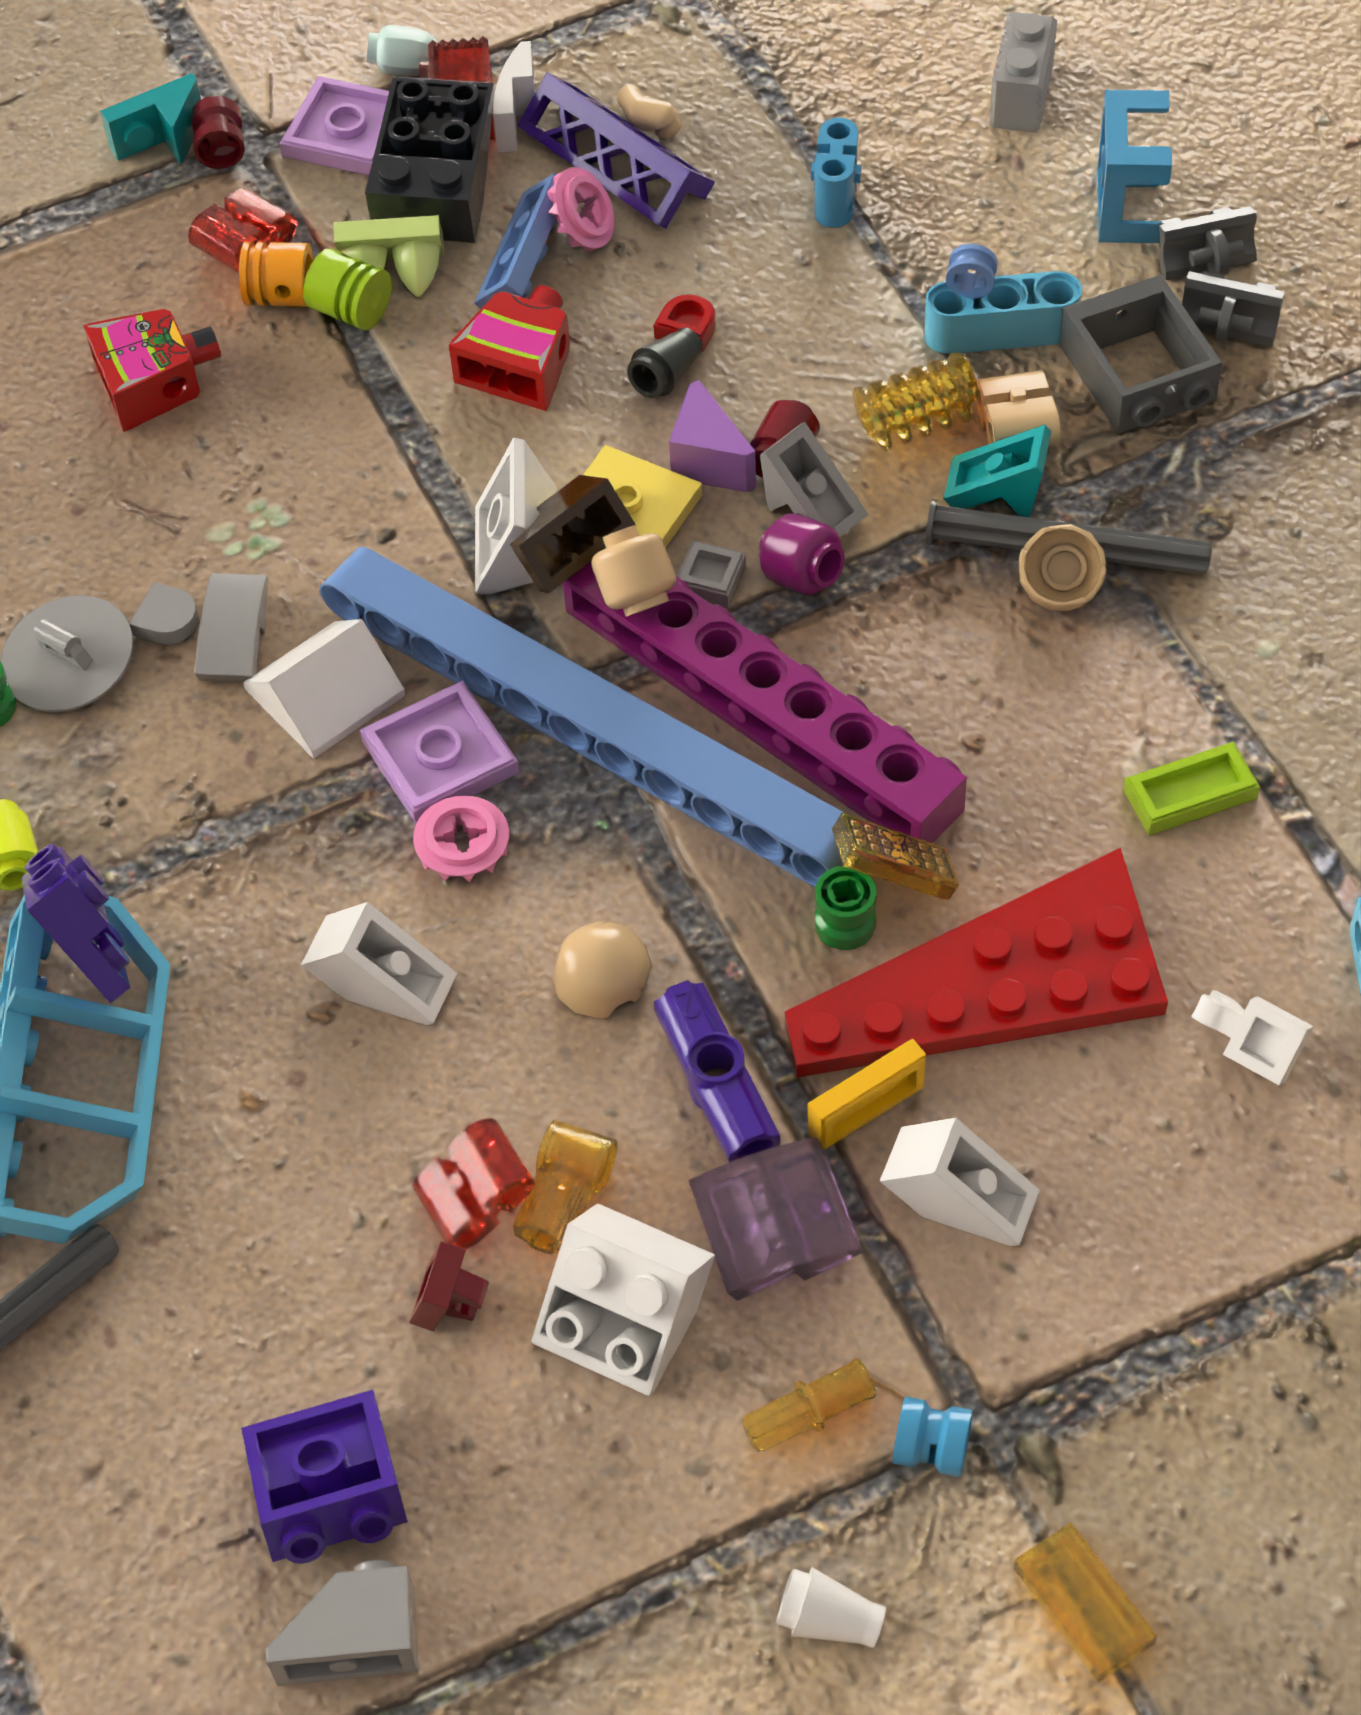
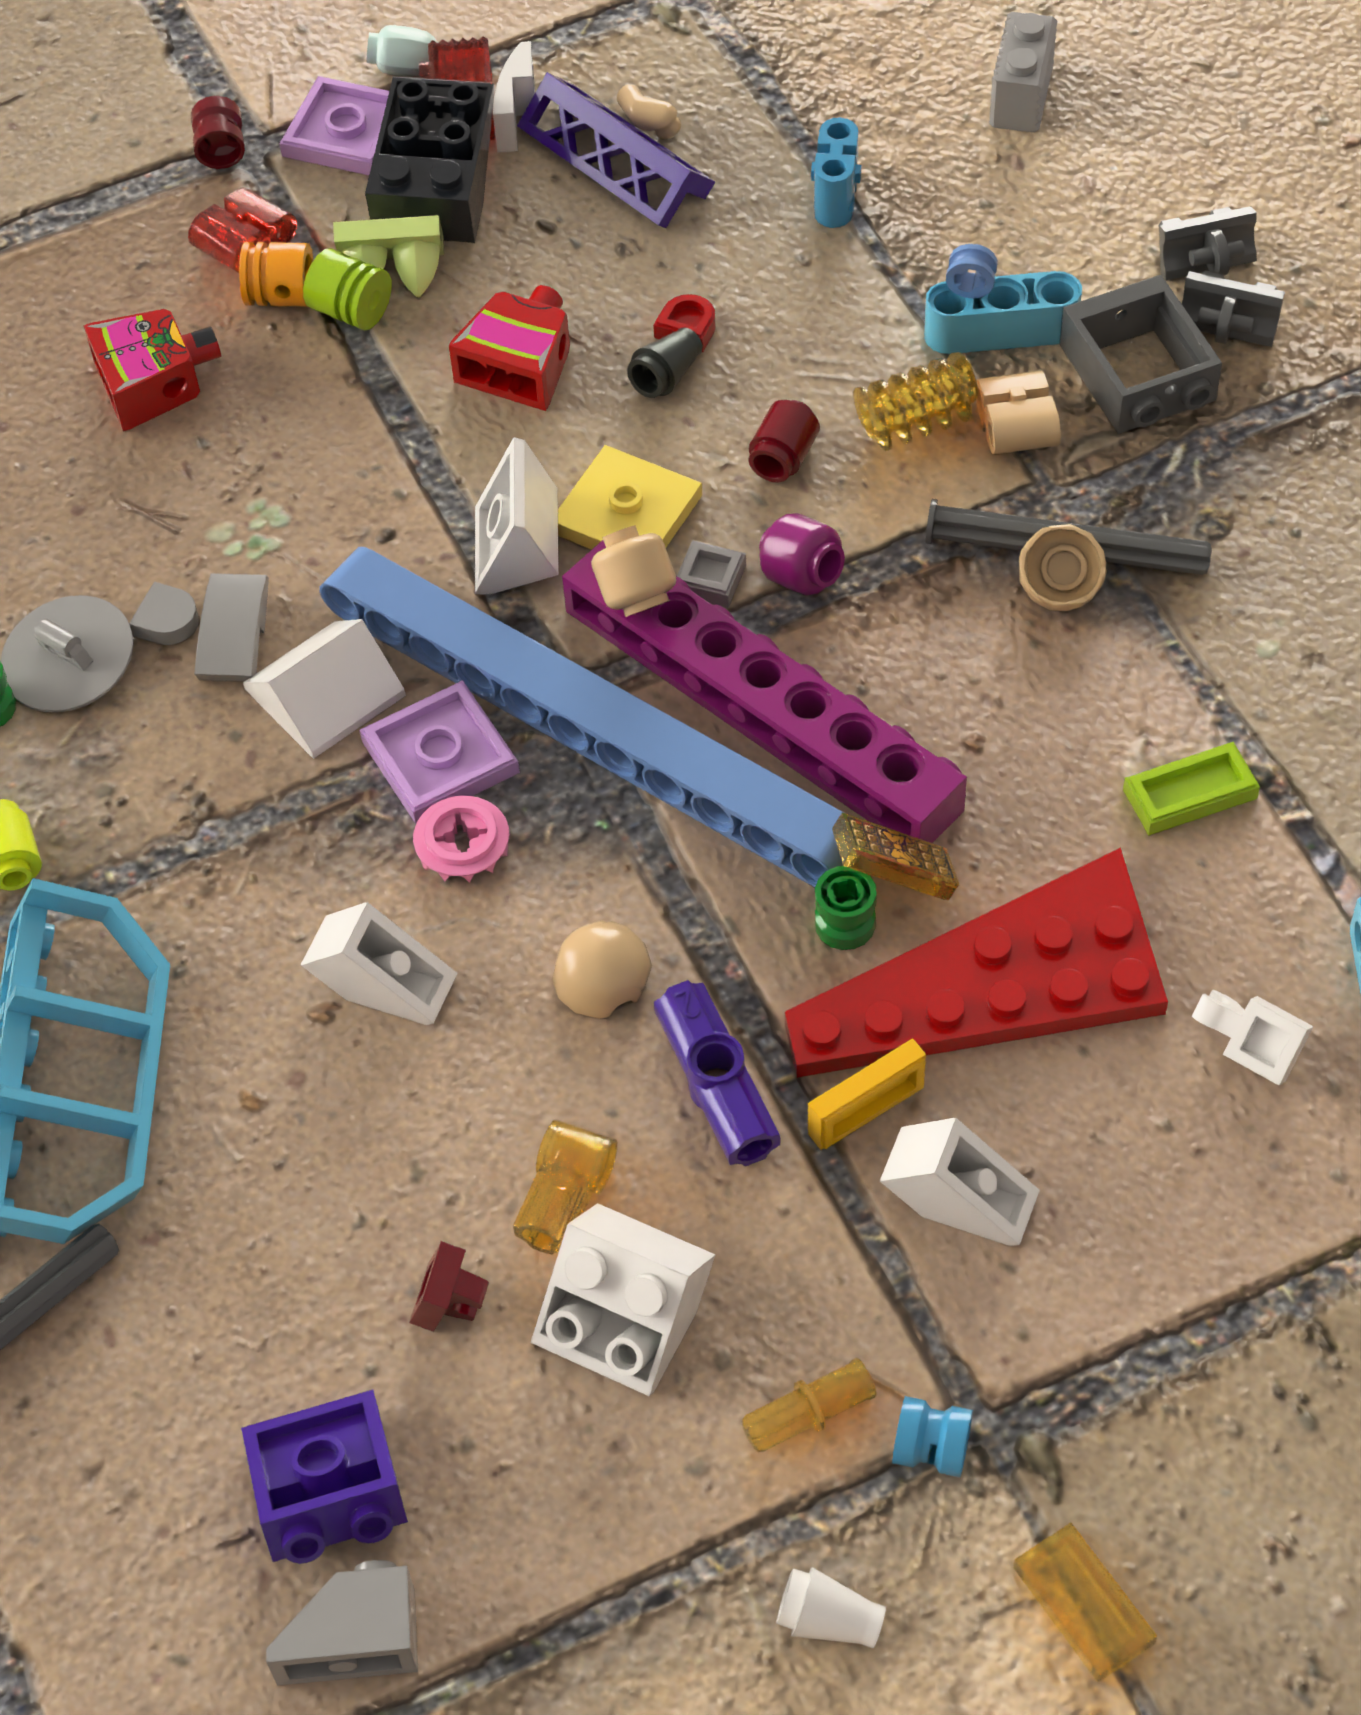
dark purple plate [22,844,131,1004] -> none
teal slope [100,73,201,163] -> none
clear red piece [412,1118,535,1250] -> none
medium blue plate [474,173,558,309] -> none
dark brown arch [510,475,636,594] -> none
bright pink gear [547,167,615,252] -> none
medium lavender slope [669,380,756,492] -> none
slope [688,1137,863,1301] -> none
light grey slope [760,422,869,537] -> none
teal slope [943,425,1051,518] -> none
dark azure panel [1097,90,1172,243] -> none

